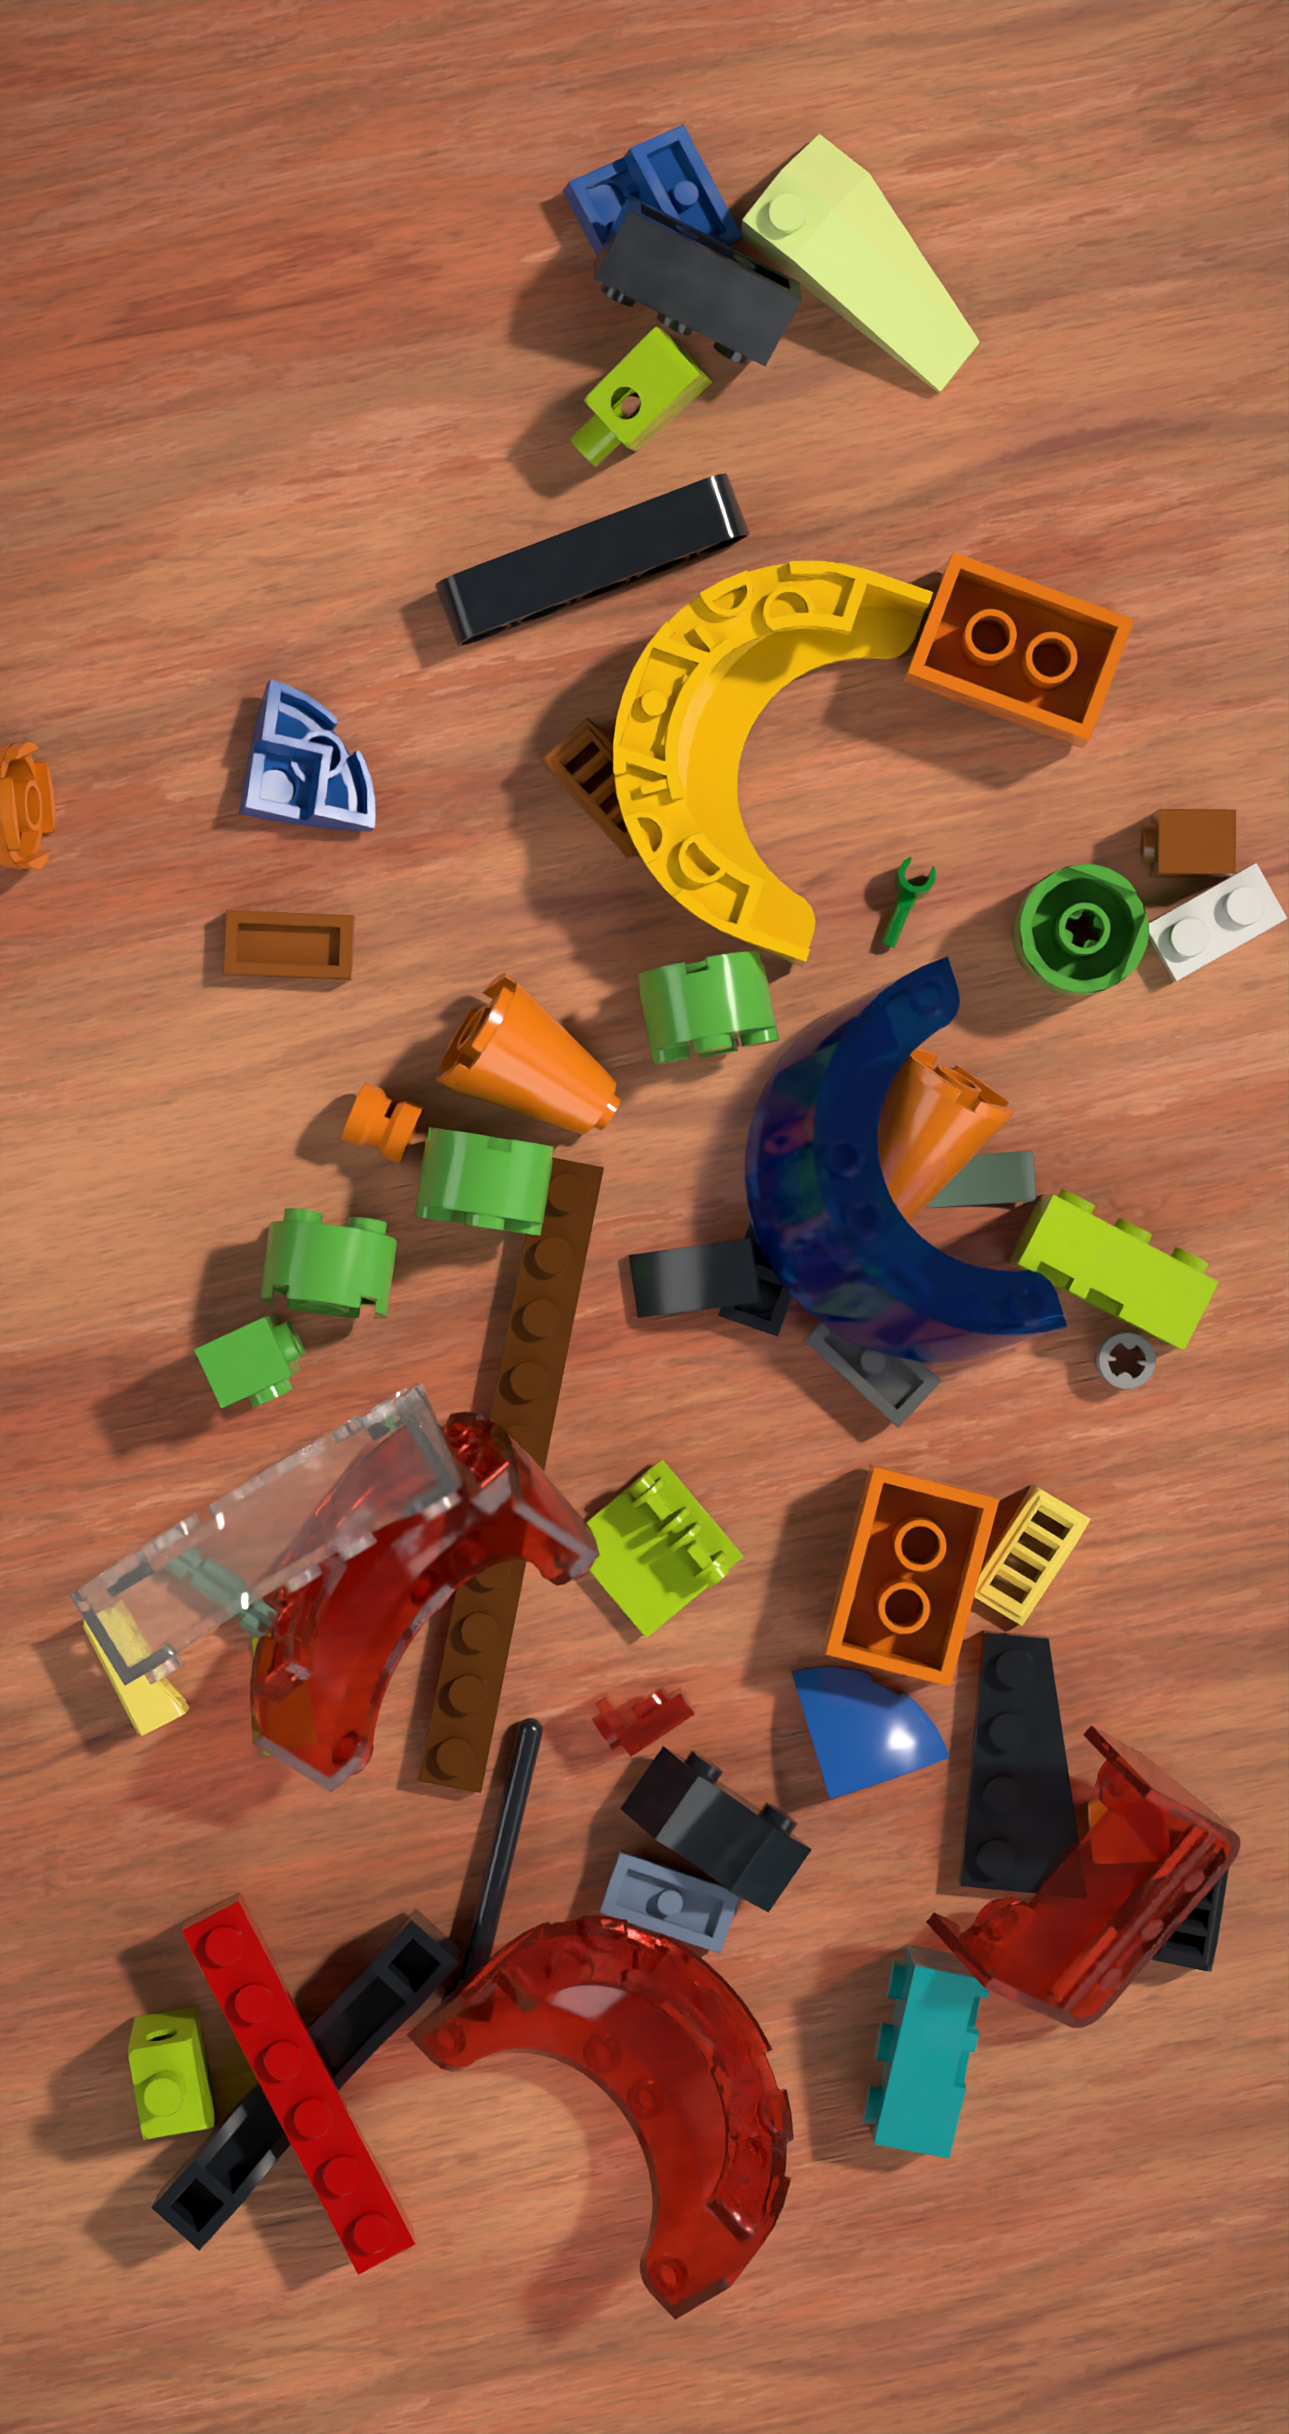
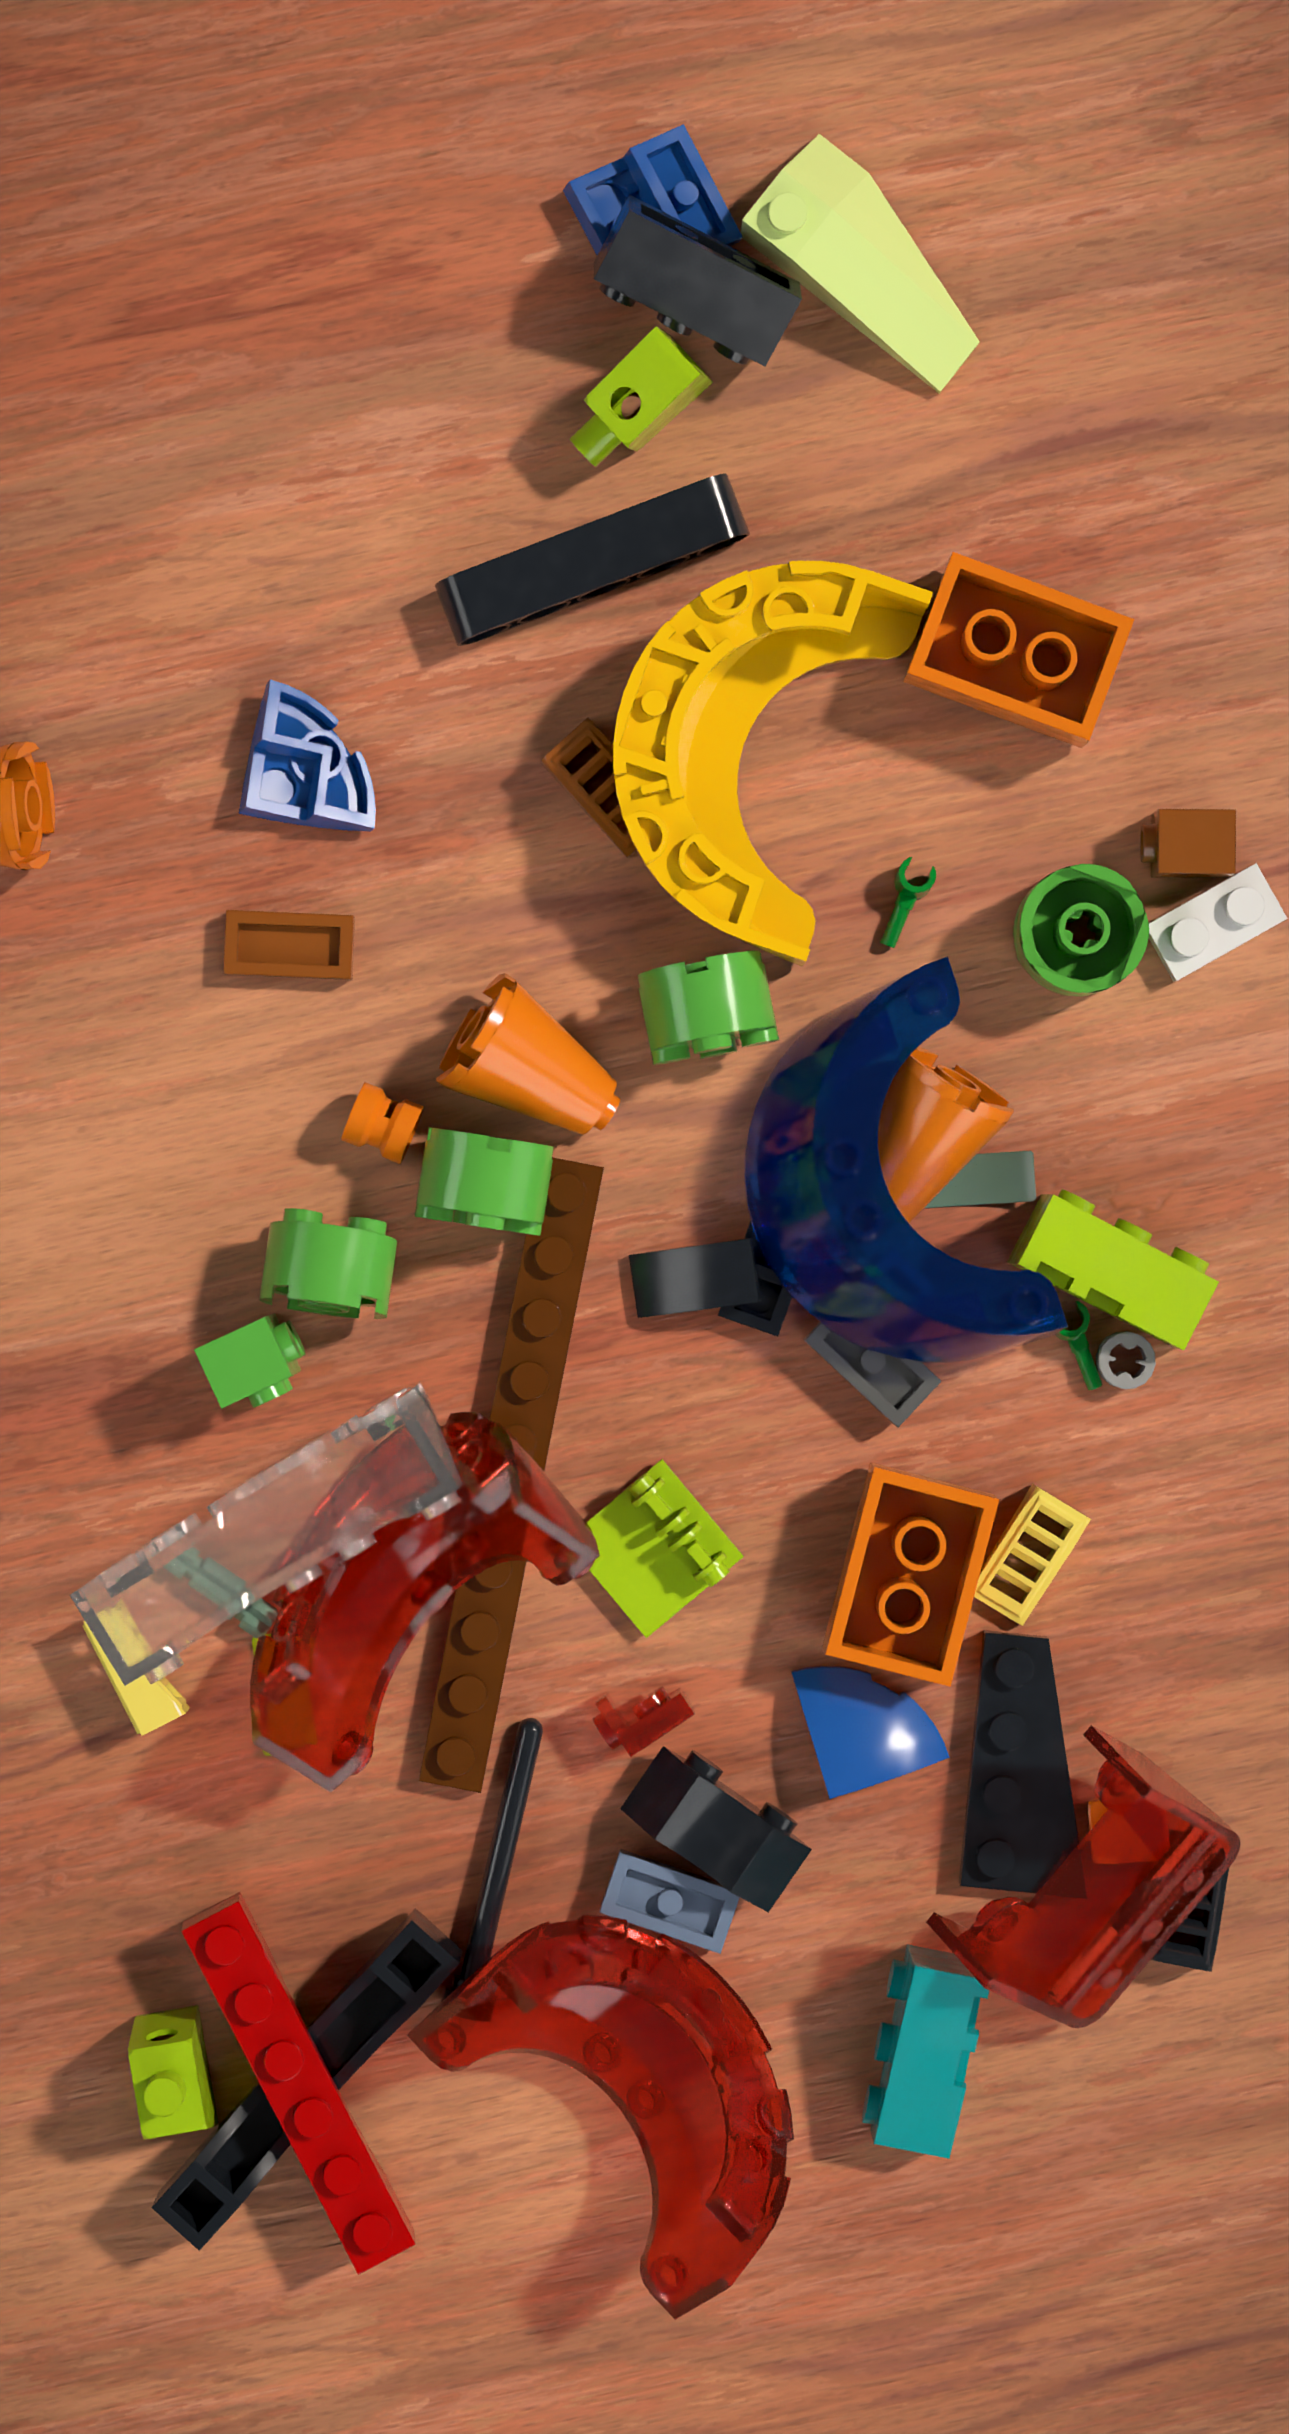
none -> green hand [1051,1301,1103,1390]

